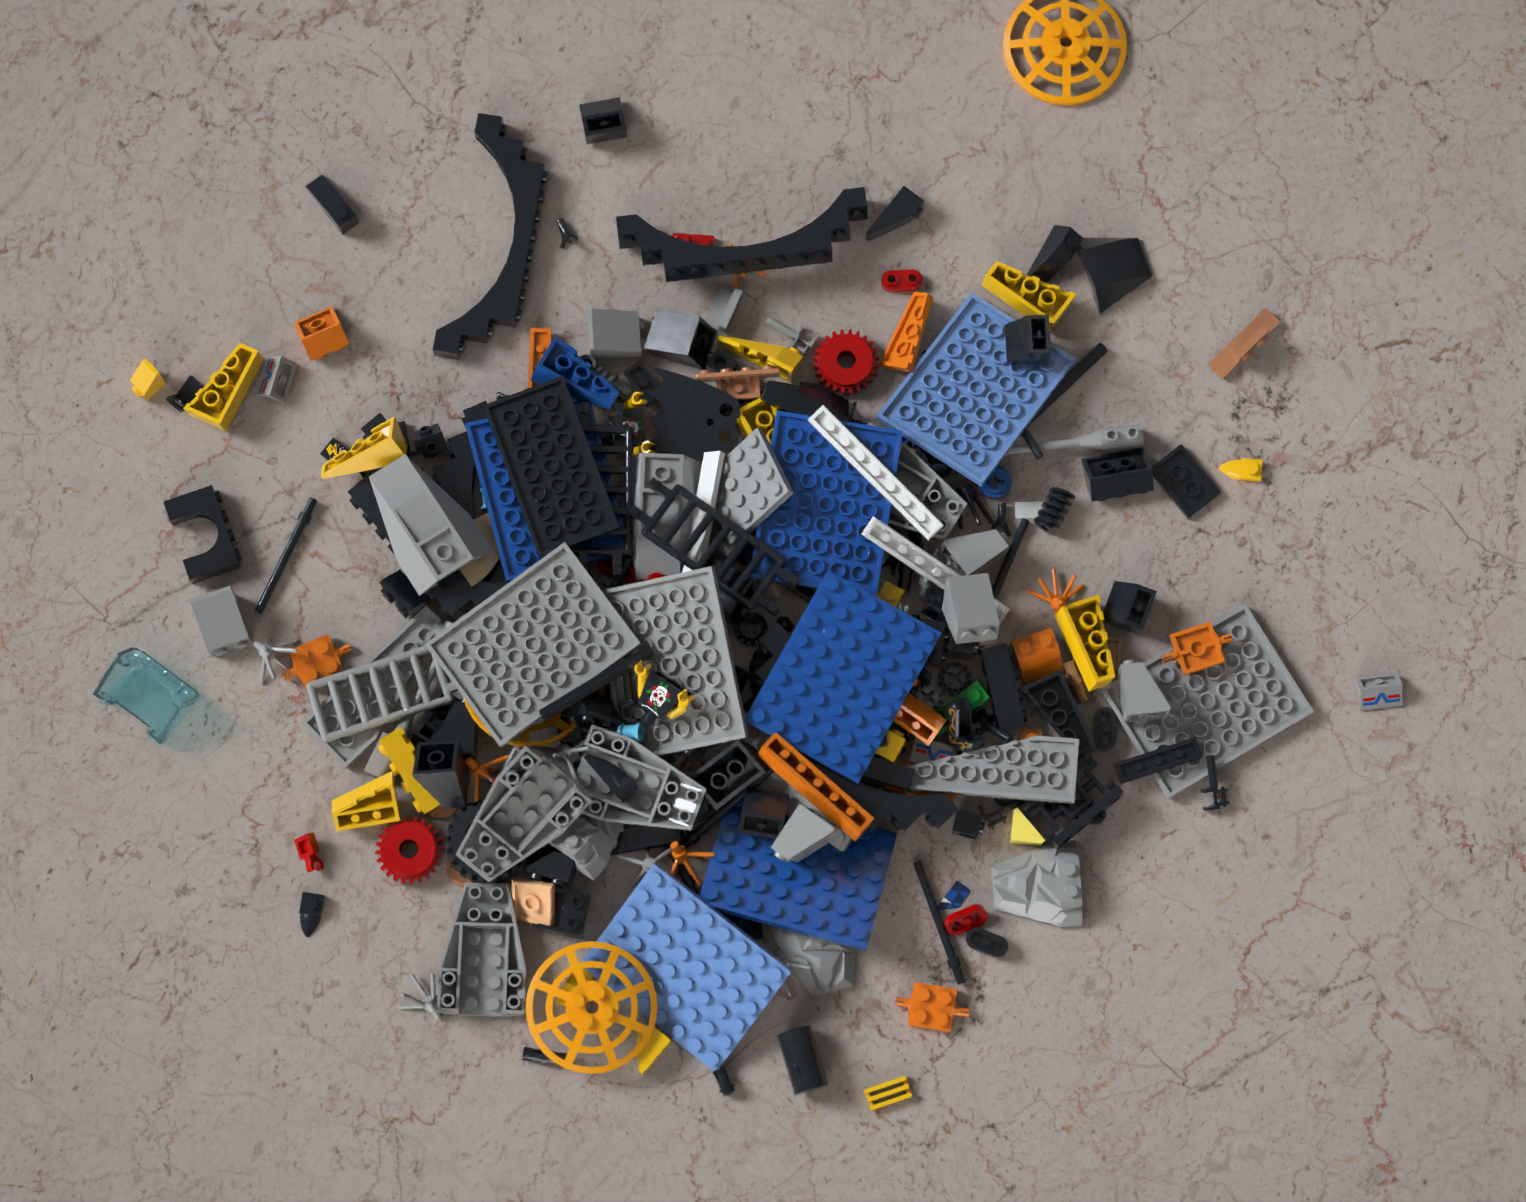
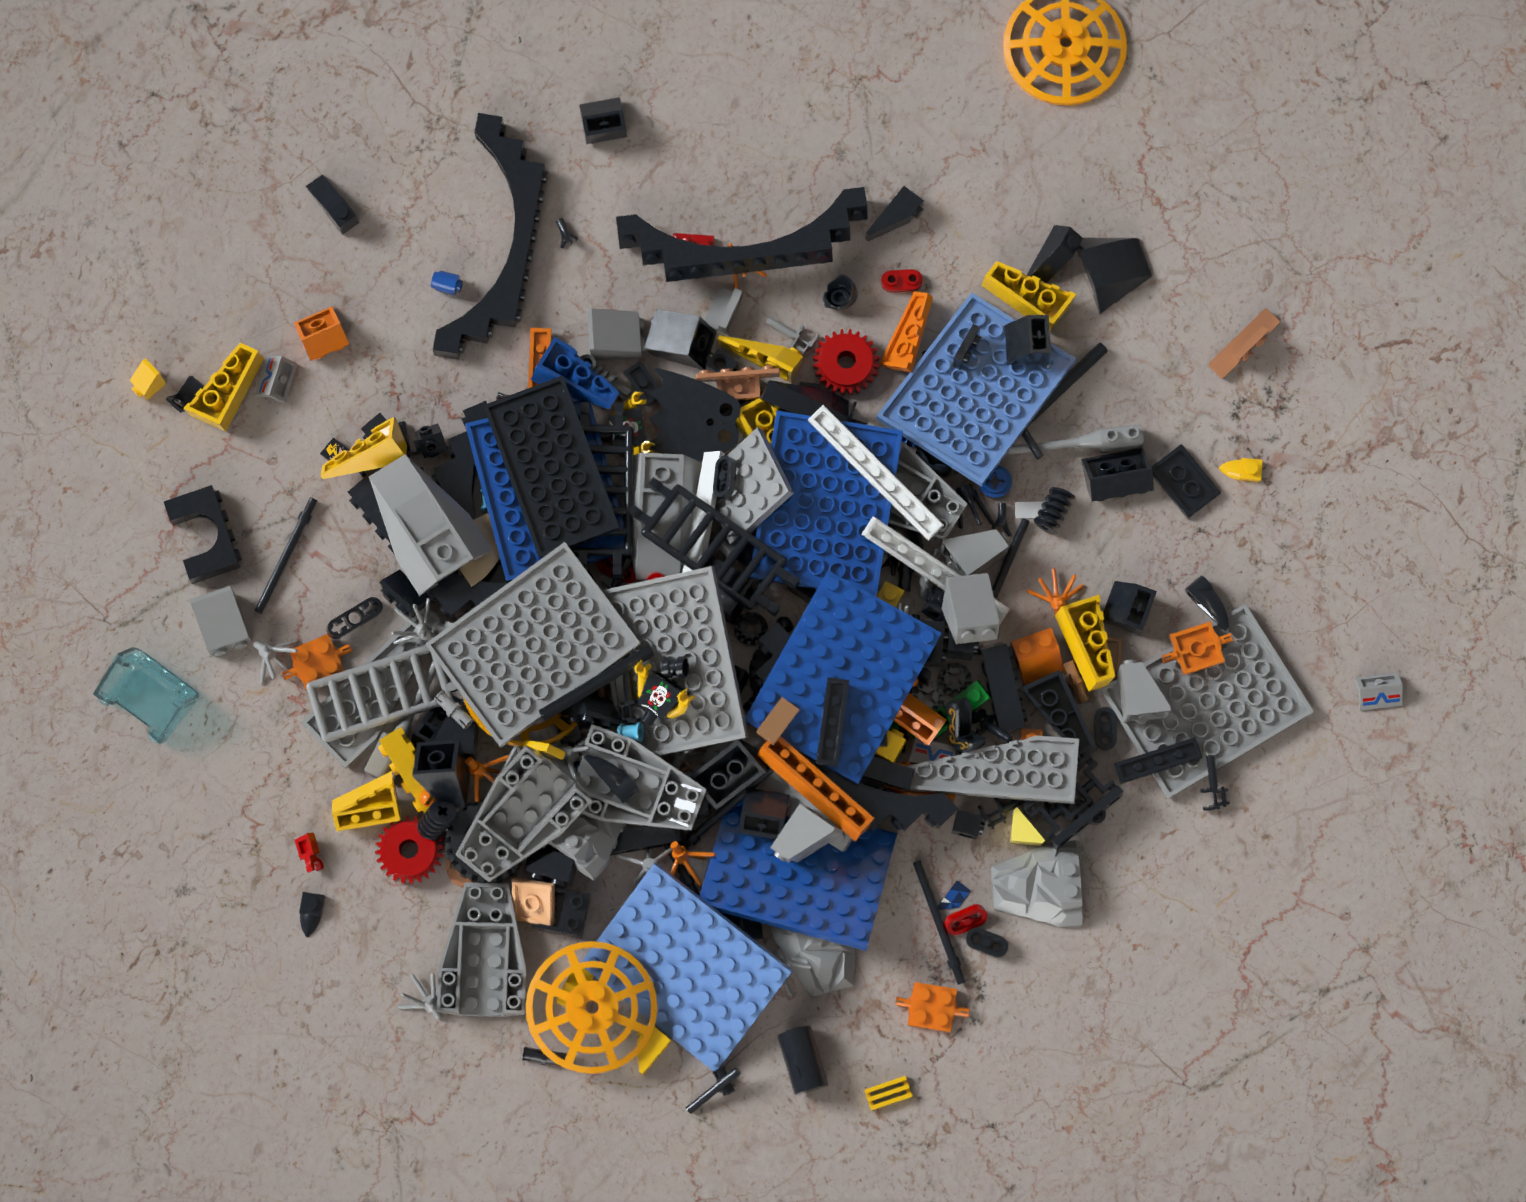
none -> black beam [326,597,383,639]
none -> light grey plant [391,598,436,645]
none -> black piece [417,801,456,841]
none -> orange hinge [419,790,437,807]
none -> blue brick [431,270,463,295]
none -> light grey pin [434,690,474,730]
none -> yellow tile [523,740,565,760]
none -> black wheel [661,656,689,678]
none -> black bar [686,1067,741,1114]
none -> black plate [713,455,737,499]
none -> medium nougat tile [756,697,799,745]
none -> black gear [816,677,849,767]
none -> black hair [822,274,858,310]
none -> black plate [953,324,982,370]
none -> black piece [1185,575,1229,631]

